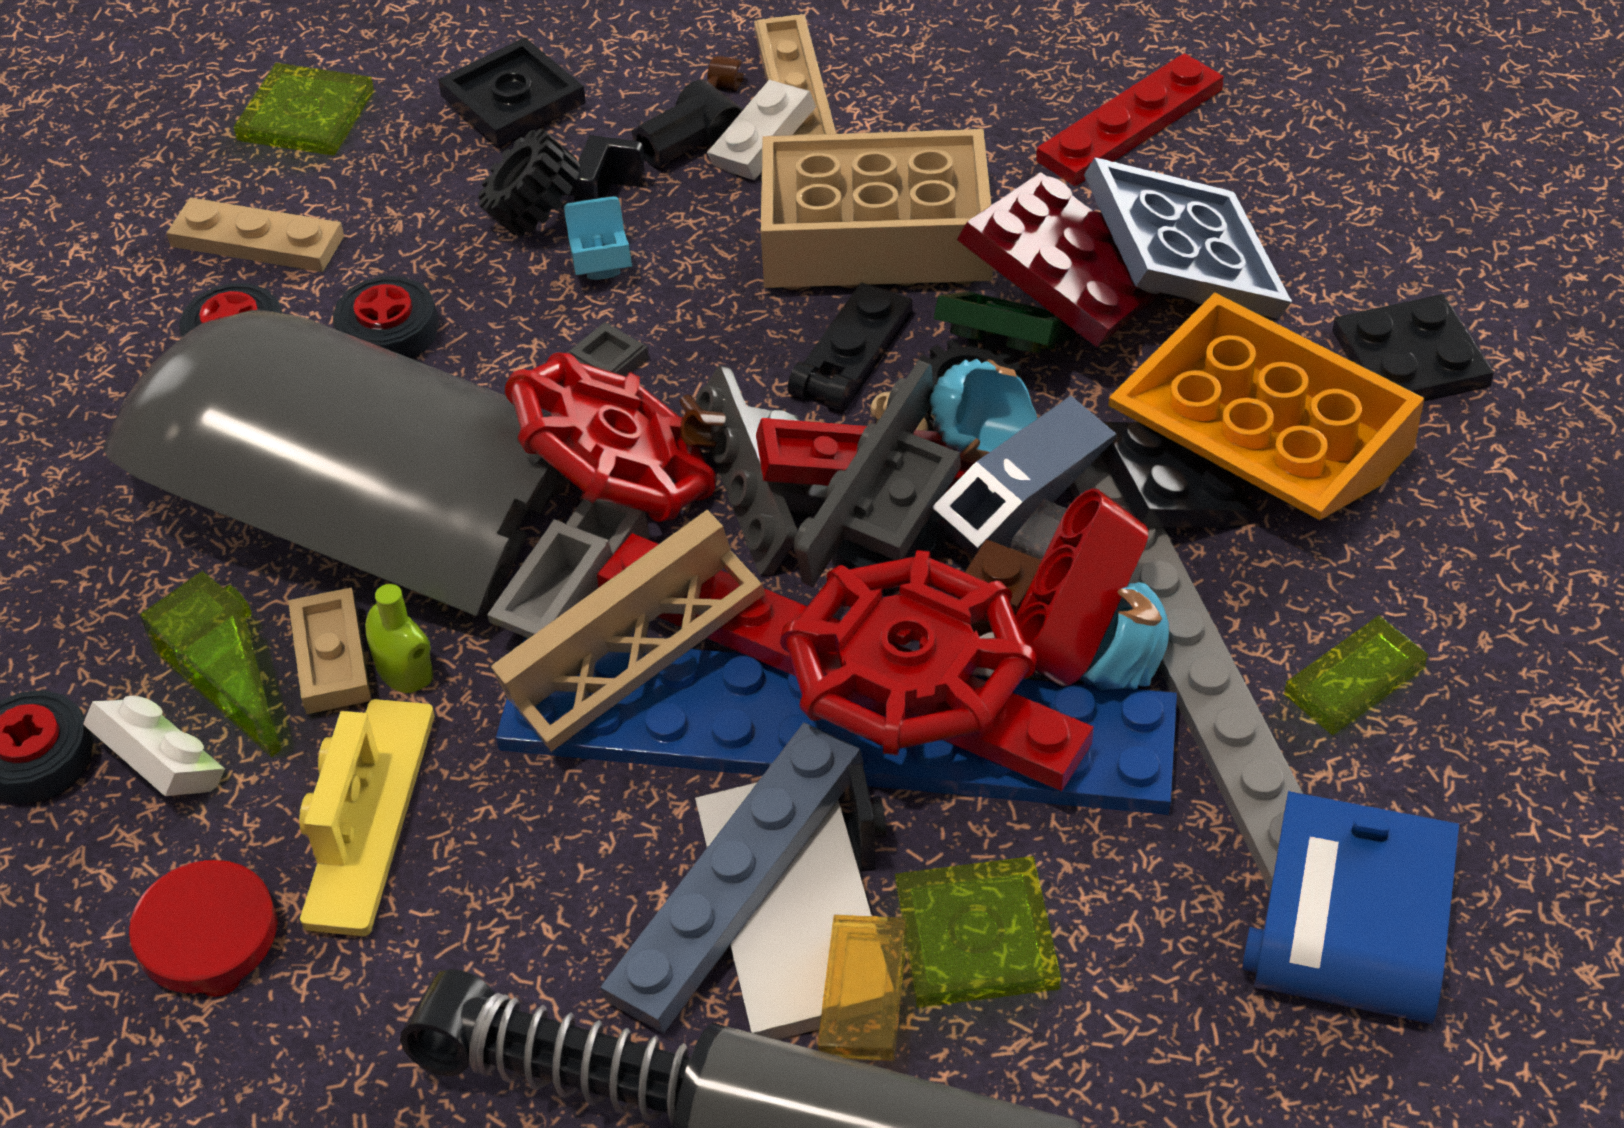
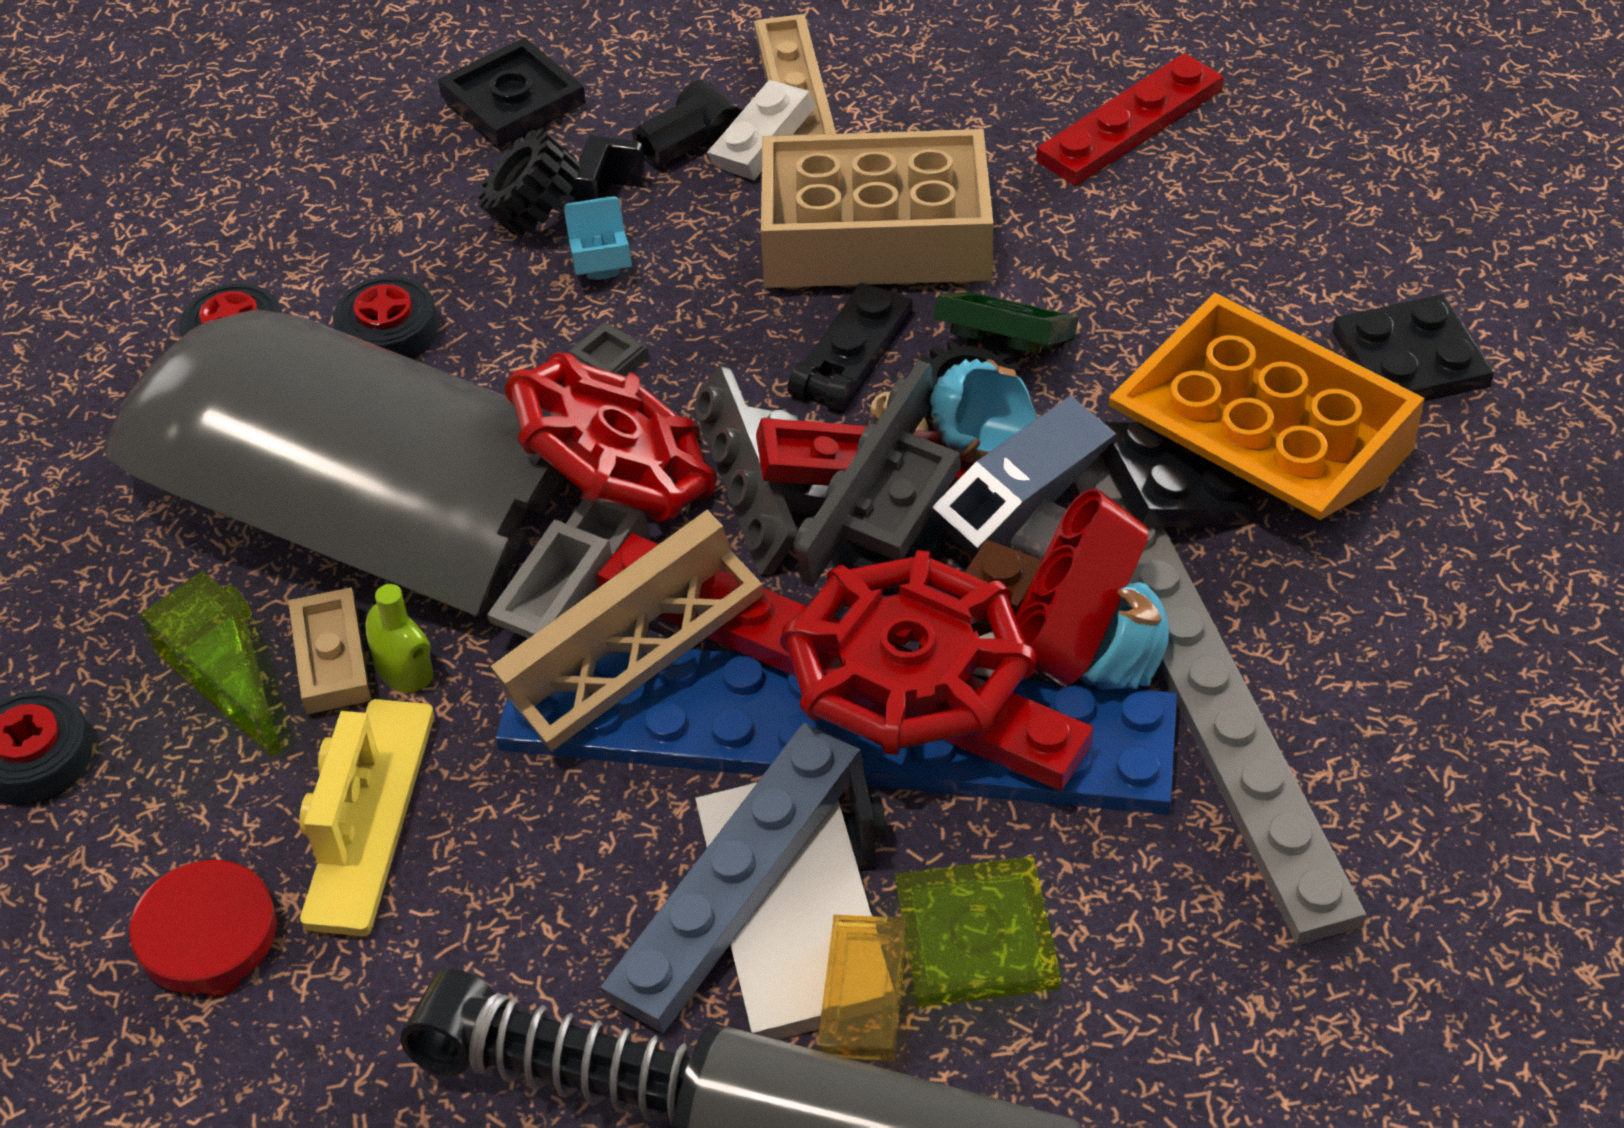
white plate [83,696,225,796] -> none
tan plate [167,198,344,272] -> none
clear neon green tile [233,63,374,156] -> none
reddish brown hand [680,394,726,448] -> none
reddish brown hand [707,56,744,91] -> none
dark red plate [956,172,1161,347] -> none
sand blue plate [1084,157,1292,319] -> none
blue door [1242,791,1459,1024] -> none
clear neon green tile [1284,615,1428,736] -> none

